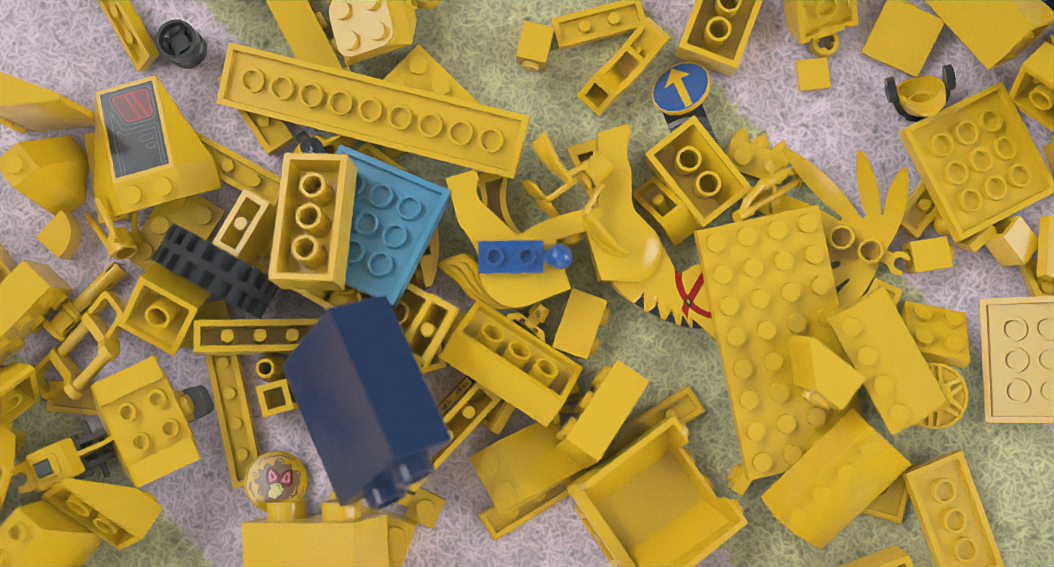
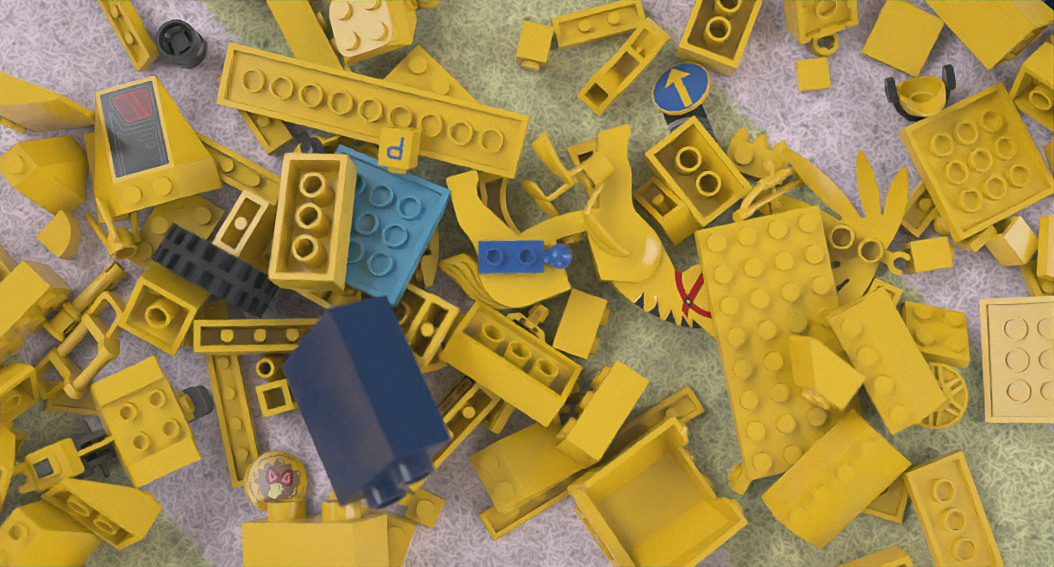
none -> yellow brick [377,124,421,174]

